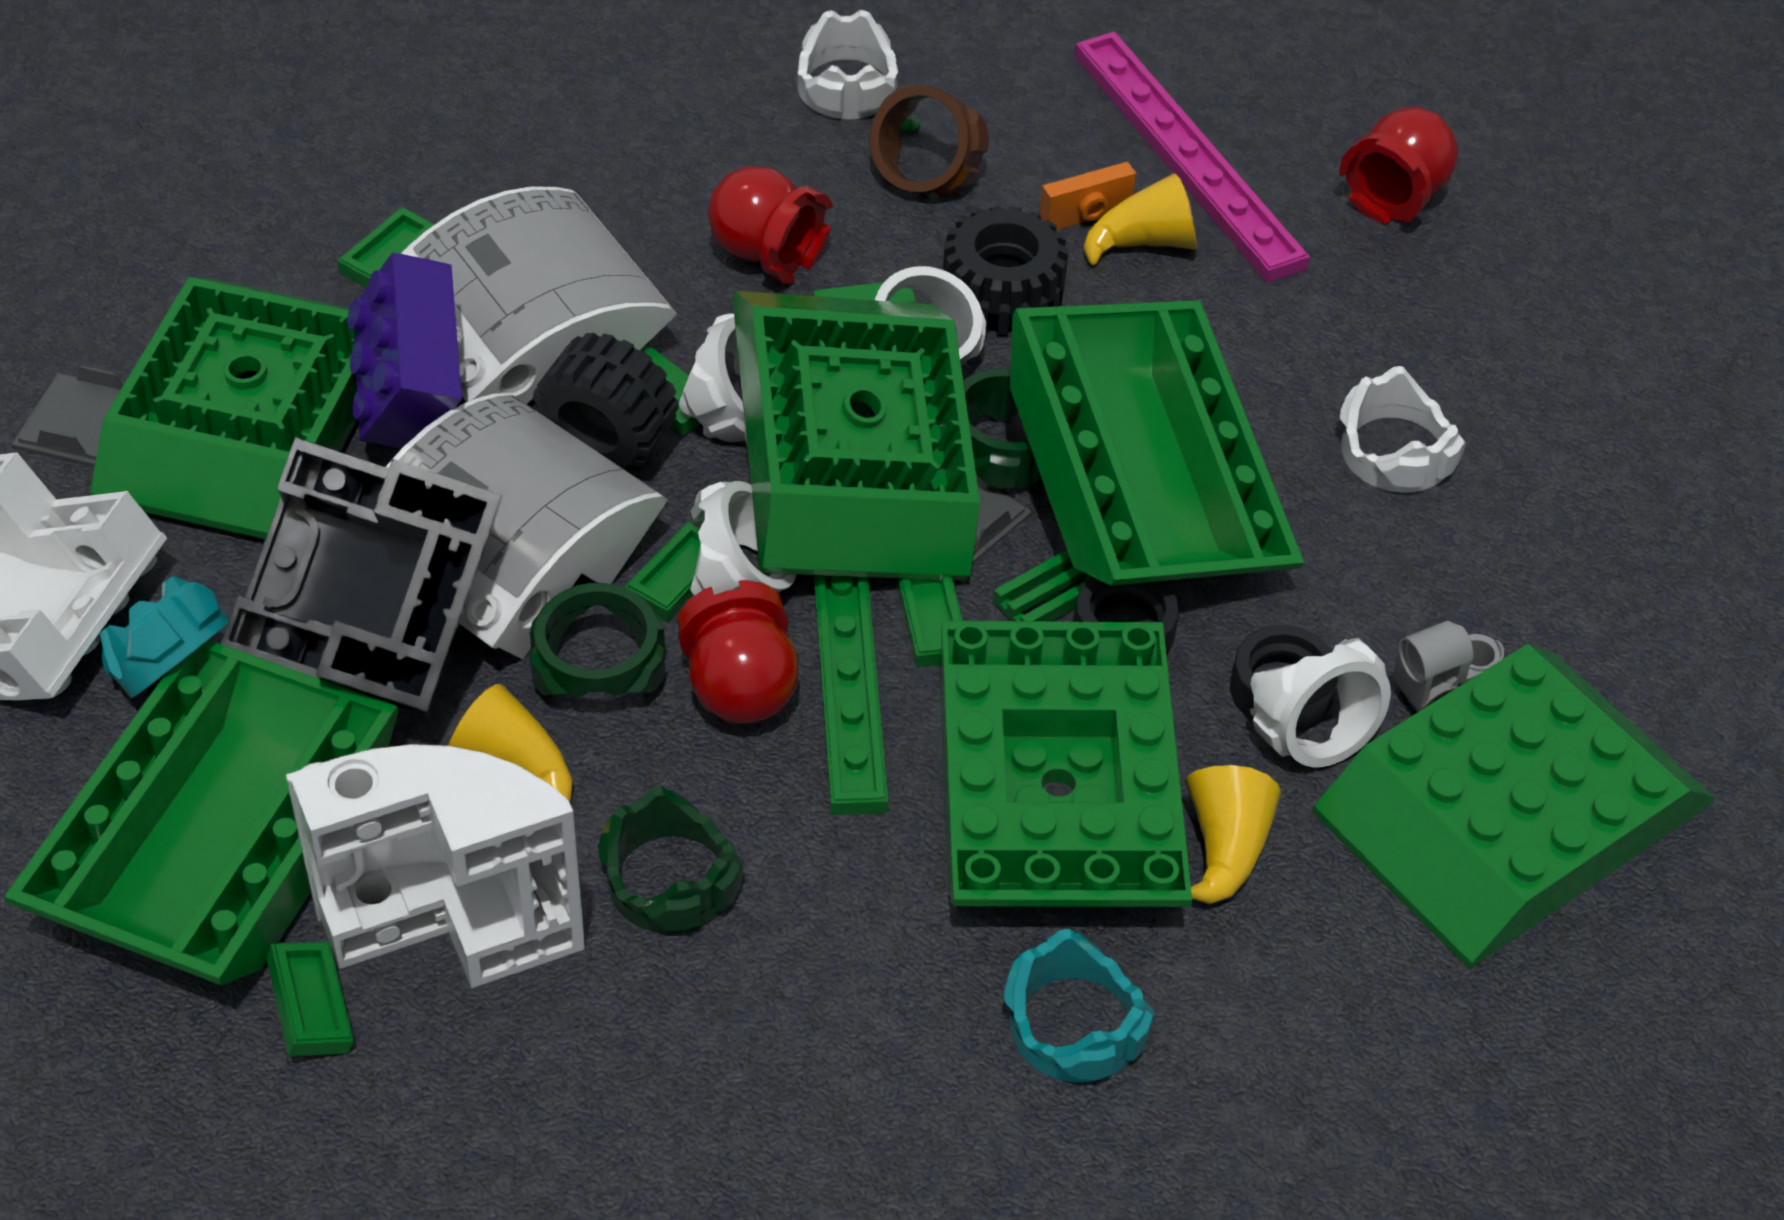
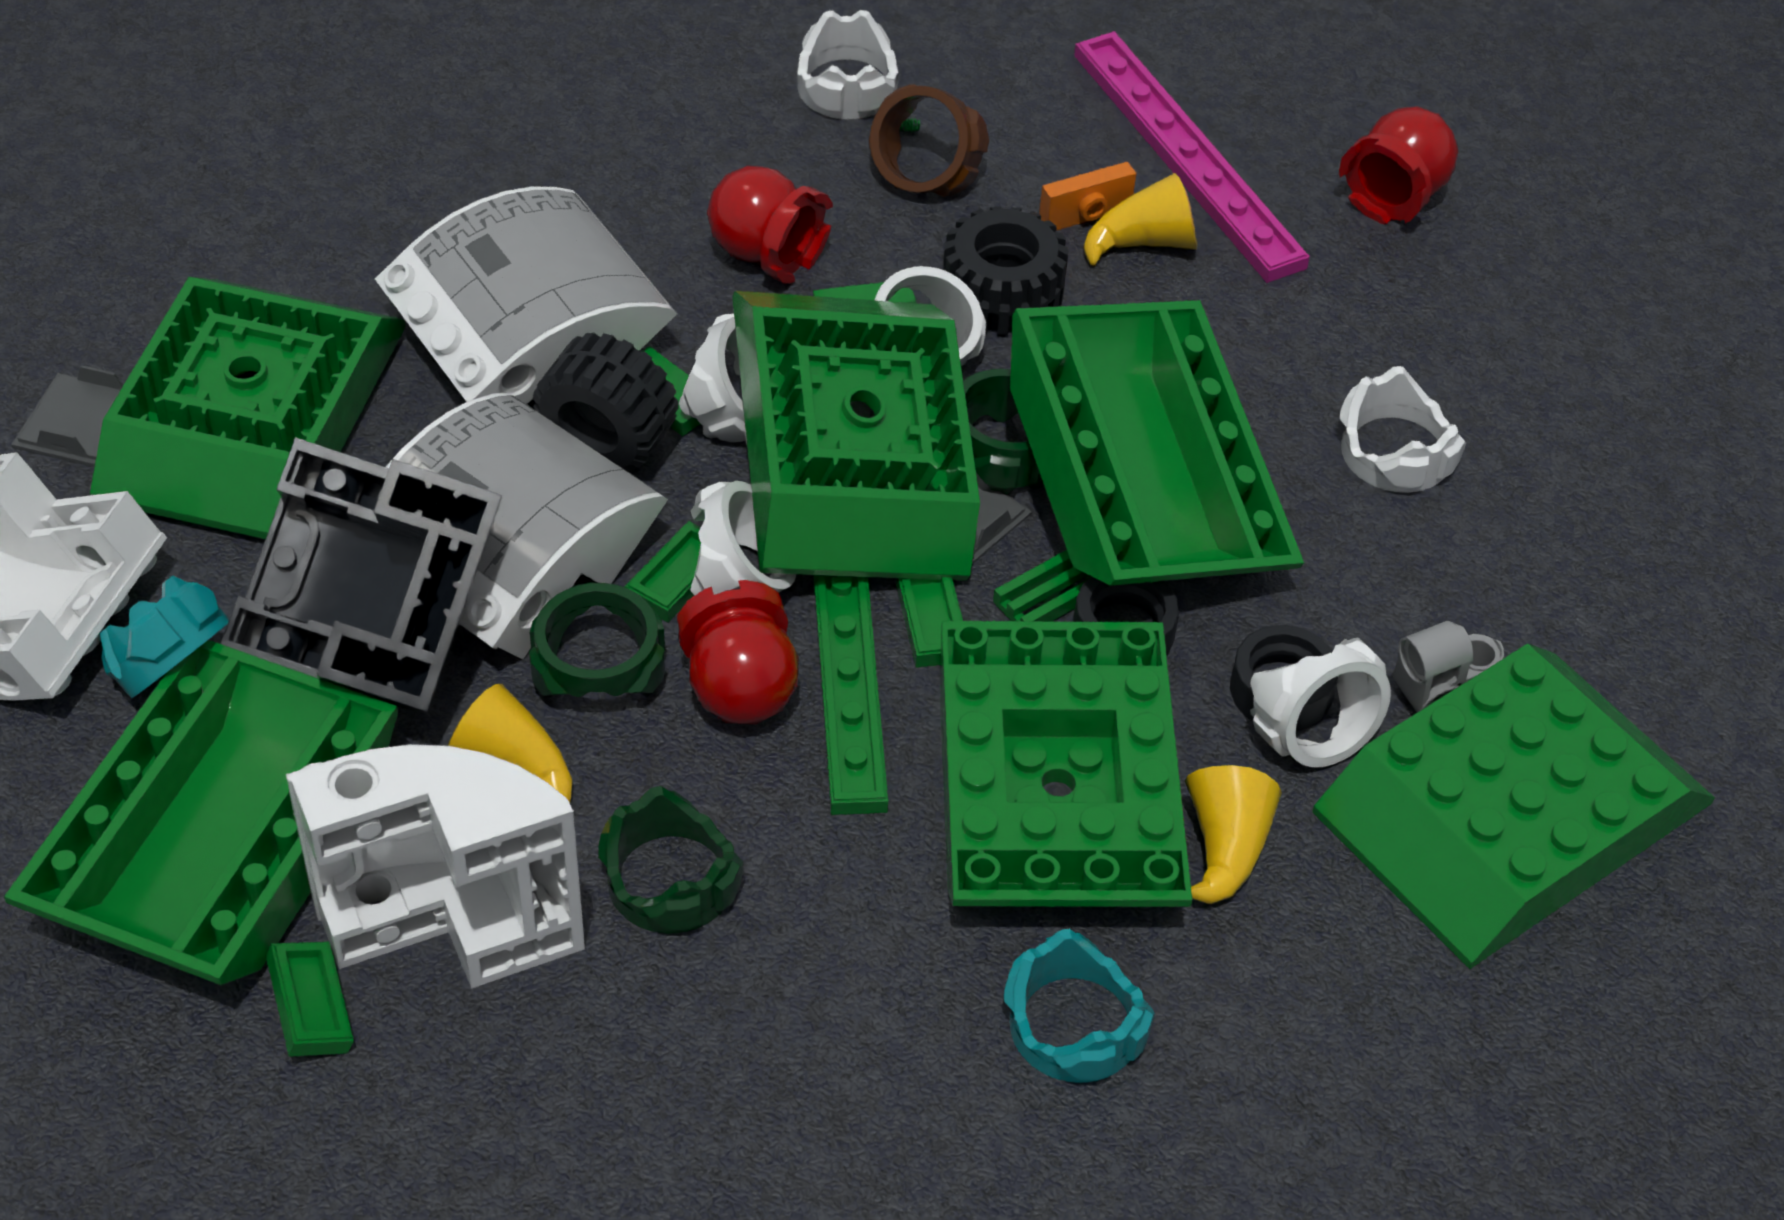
green tile [337,207,435,288] -> none
dark purple brick [347,252,462,448] -> none

